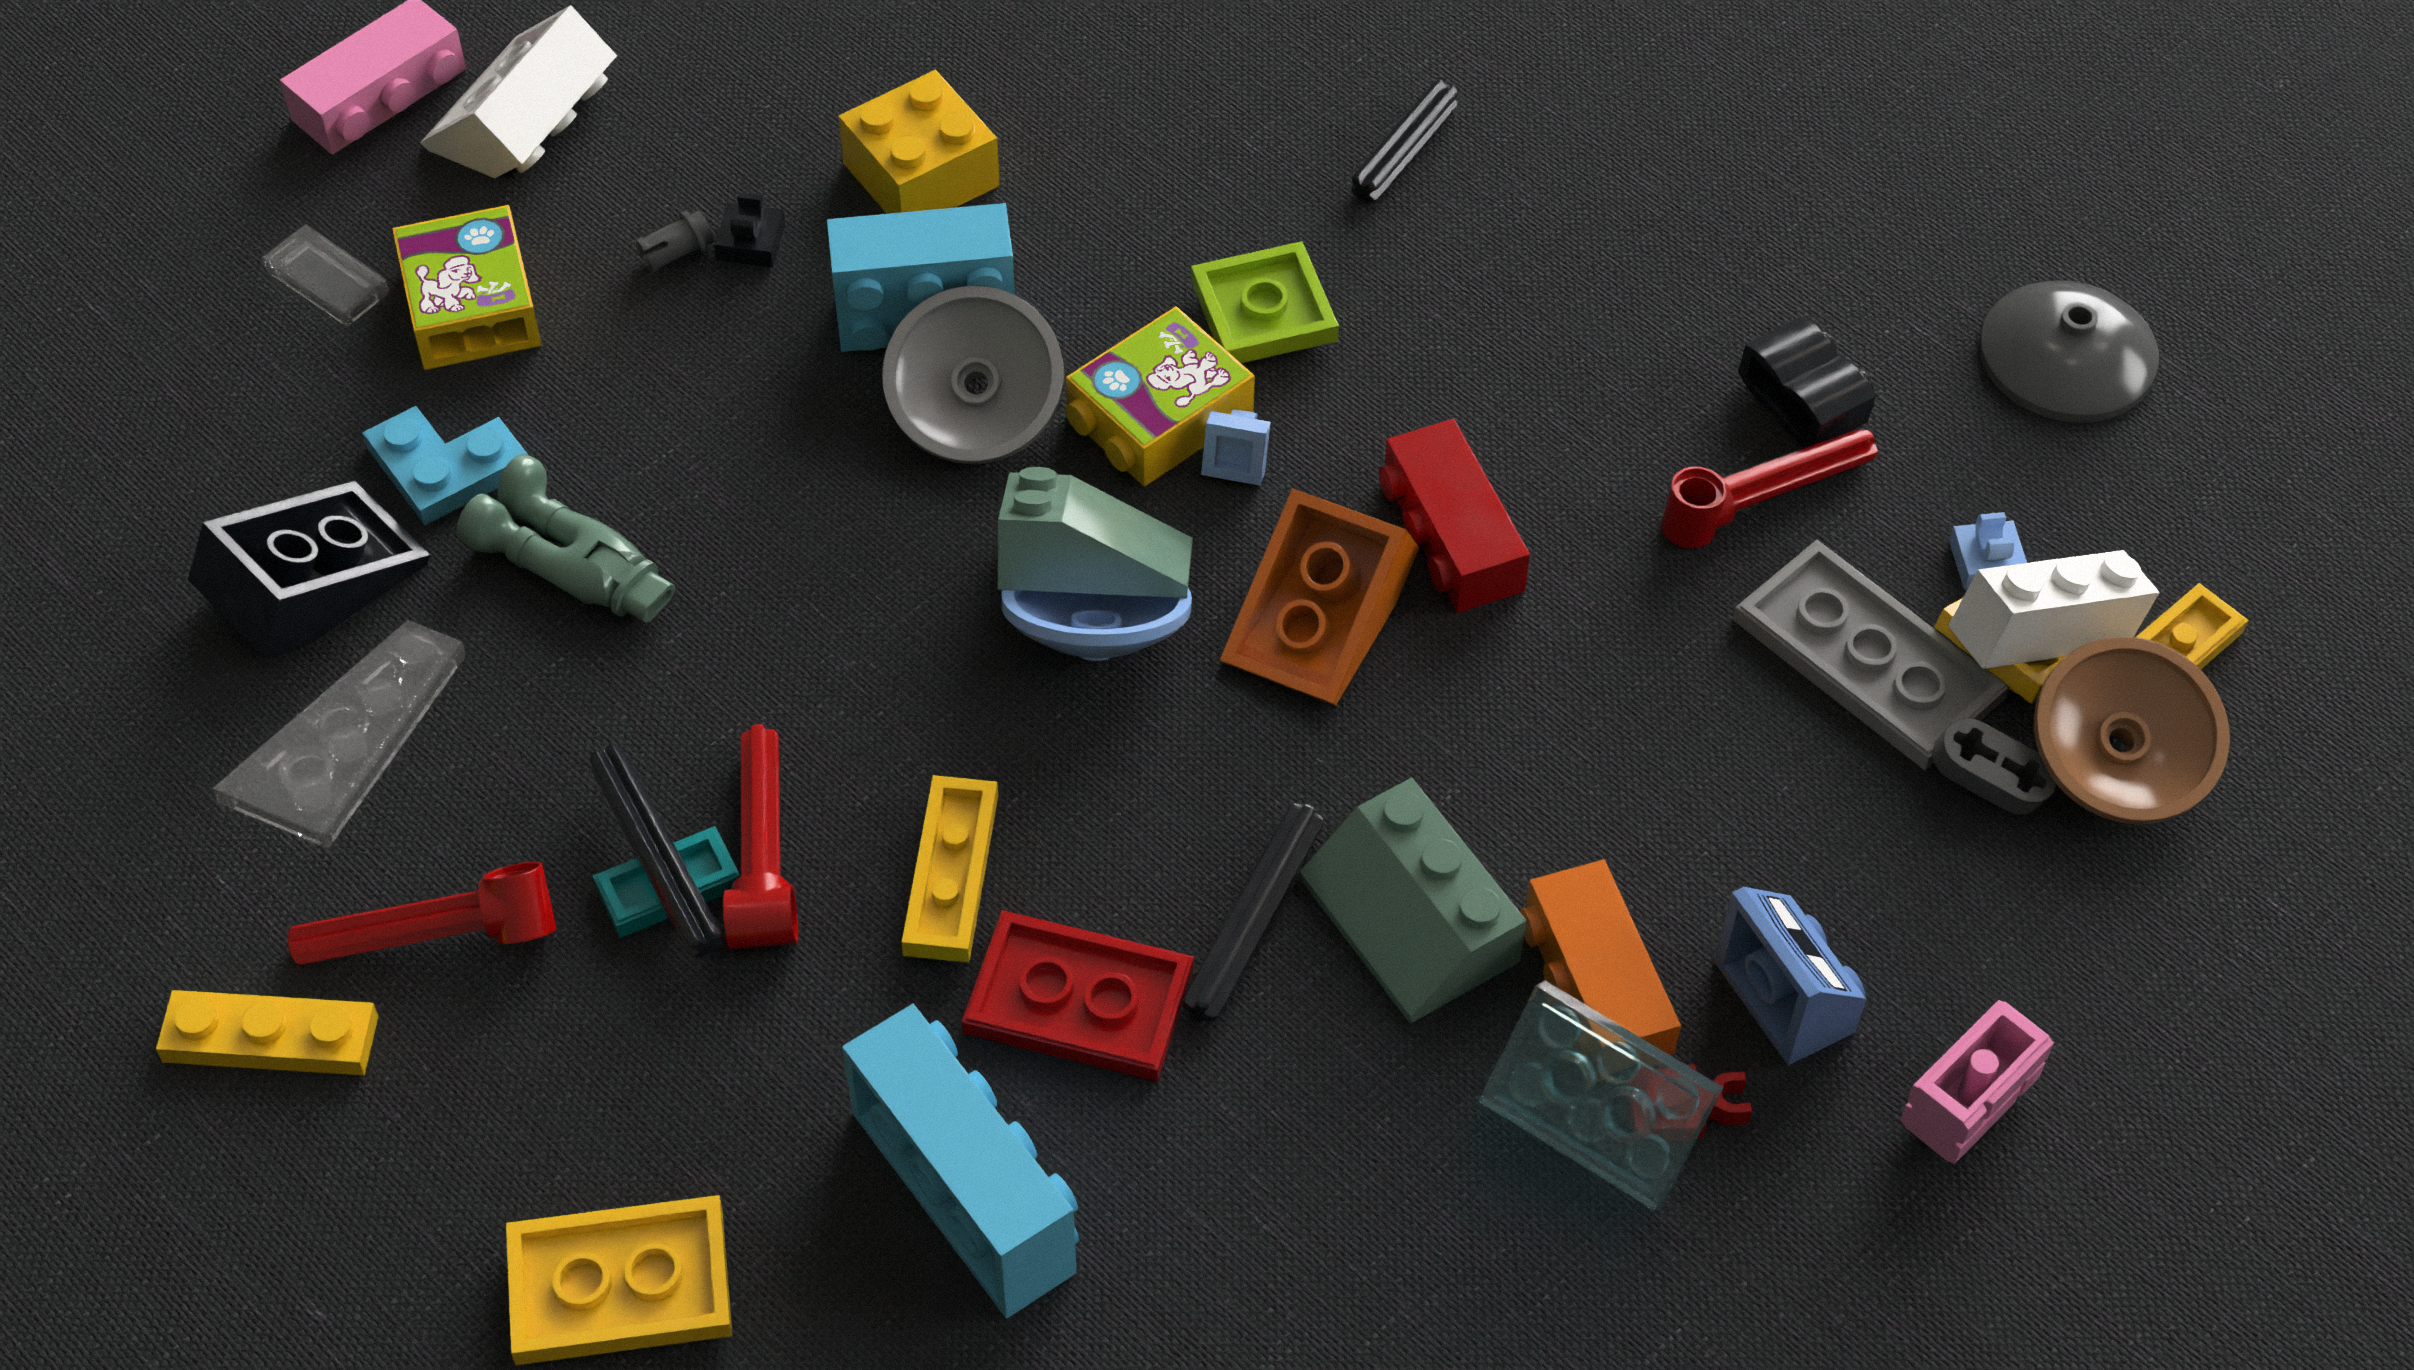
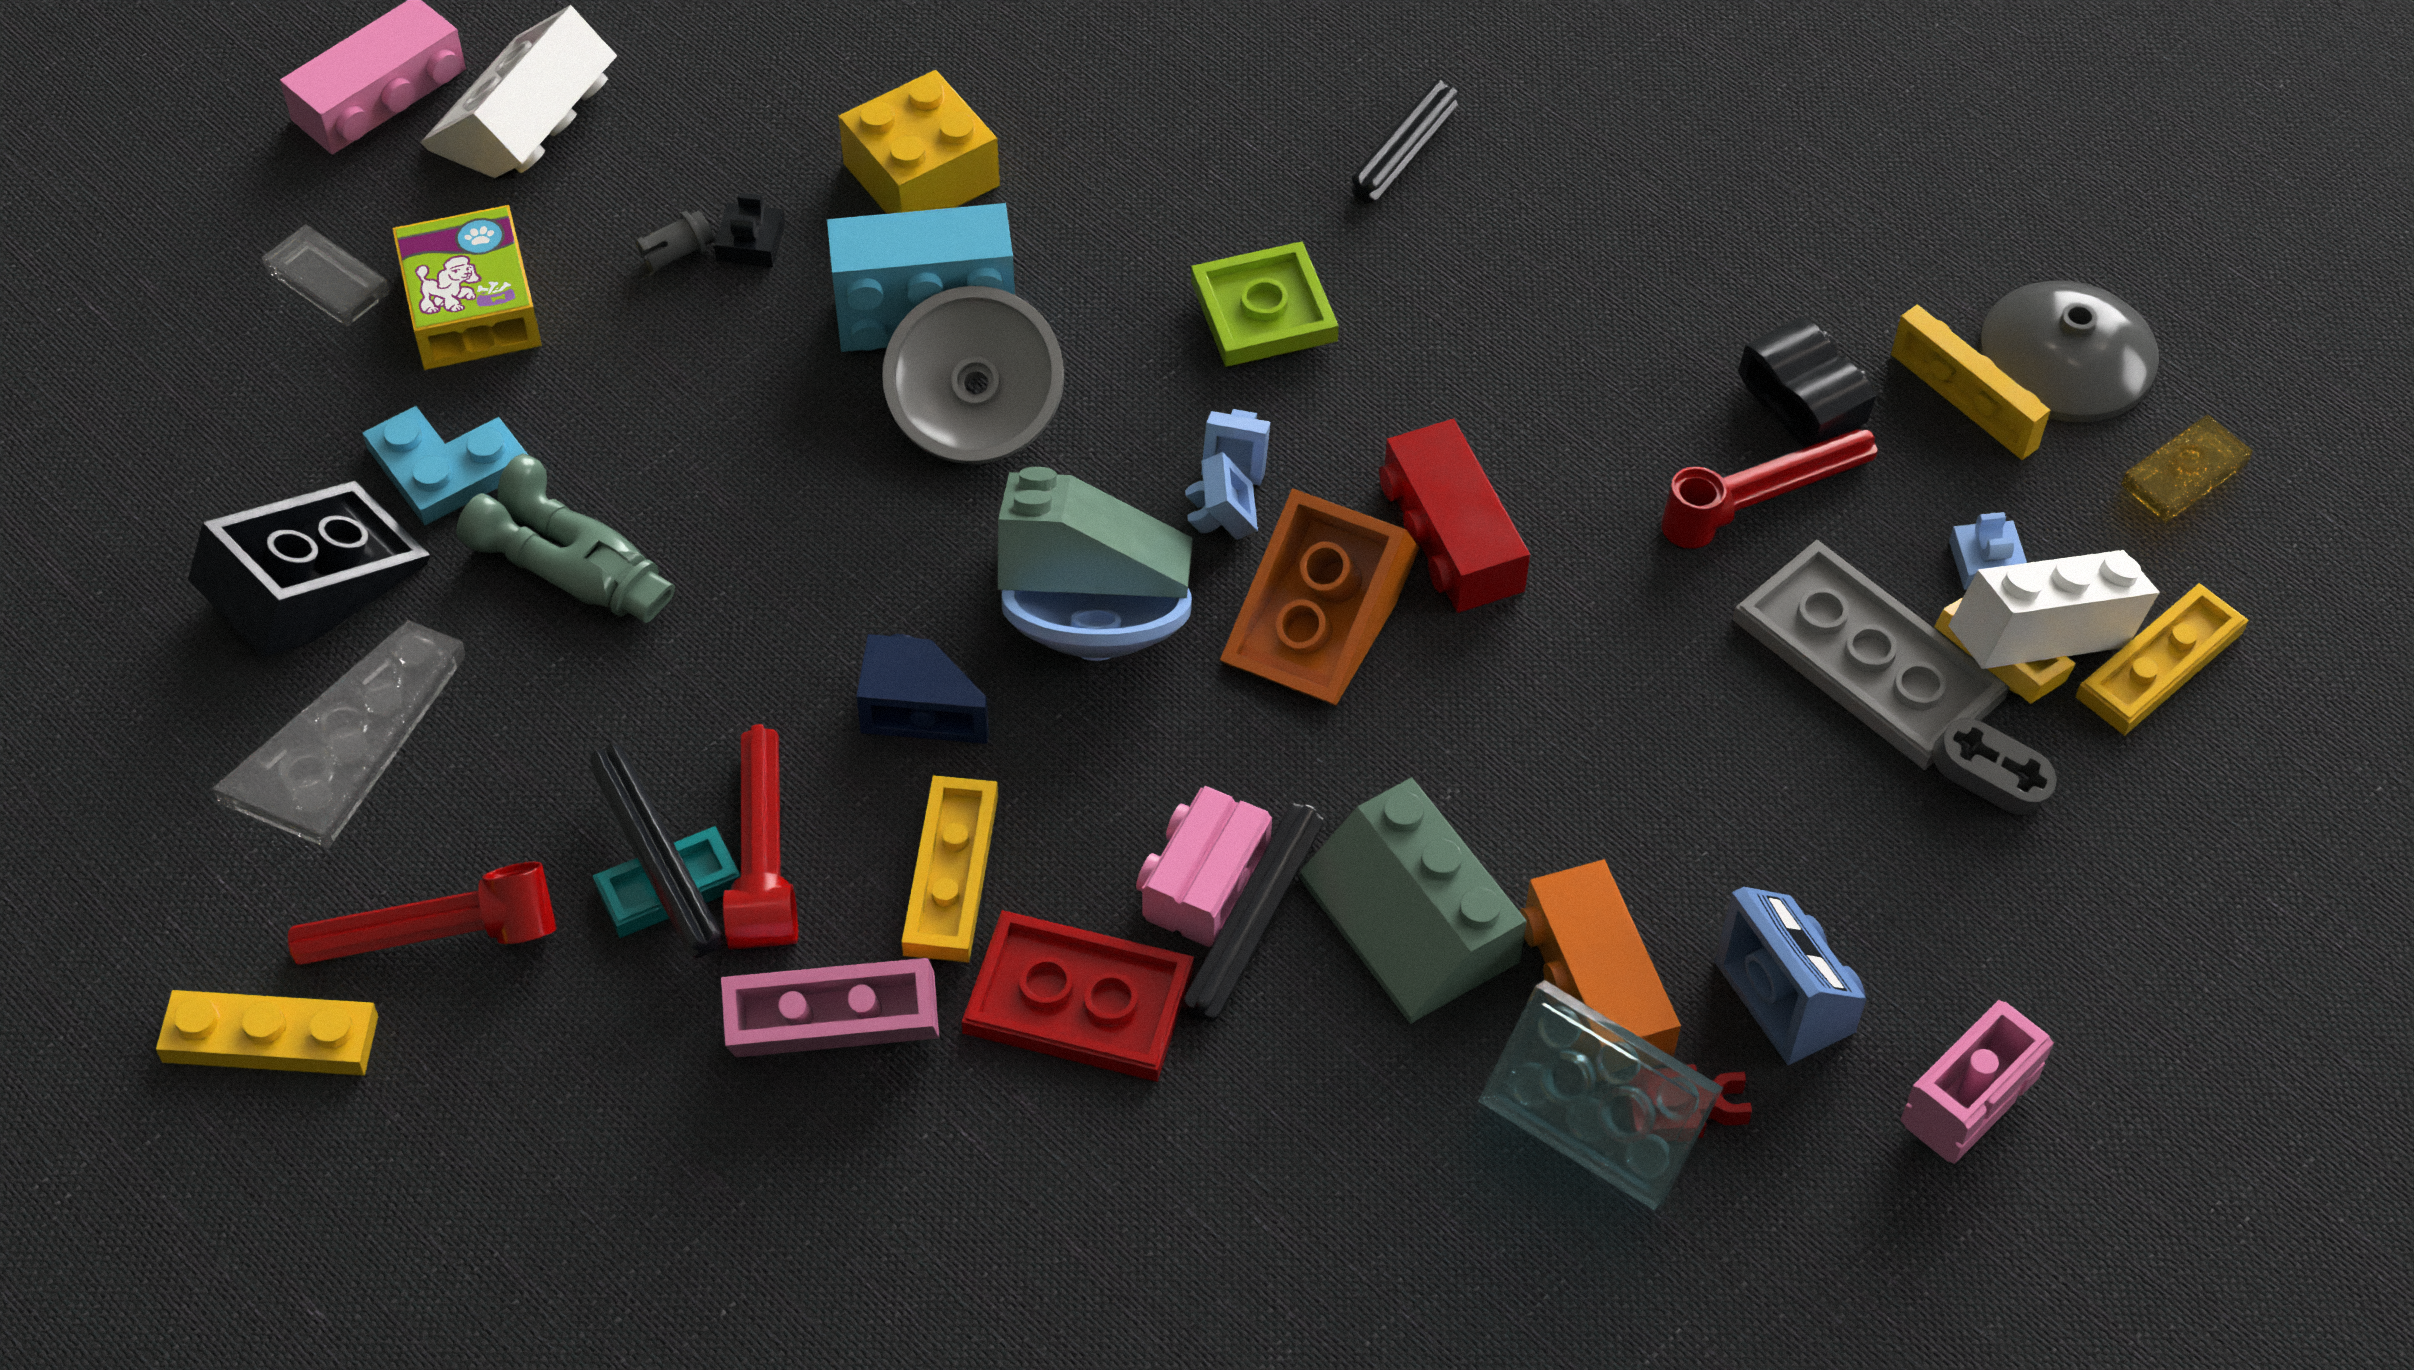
yellow plate [506,1195,732,1365] -> none
medium azure brick [842,1003,1079,1319] -> none
brick [1065,306,1255,487] -> none
medium nougat dish [2034,636,2230,824] -> none
none -> bright pink brick [721,958,939,1057]
none -> dark blue slope [856,634,989,744]
none -> bright pink brick [1136,786,1272,947]
none -> light blue tile [1185,452,1258,540]
none -> yellow plate [1891,304,2051,460]
none -> clear yellow plate [2121,414,2253,522]

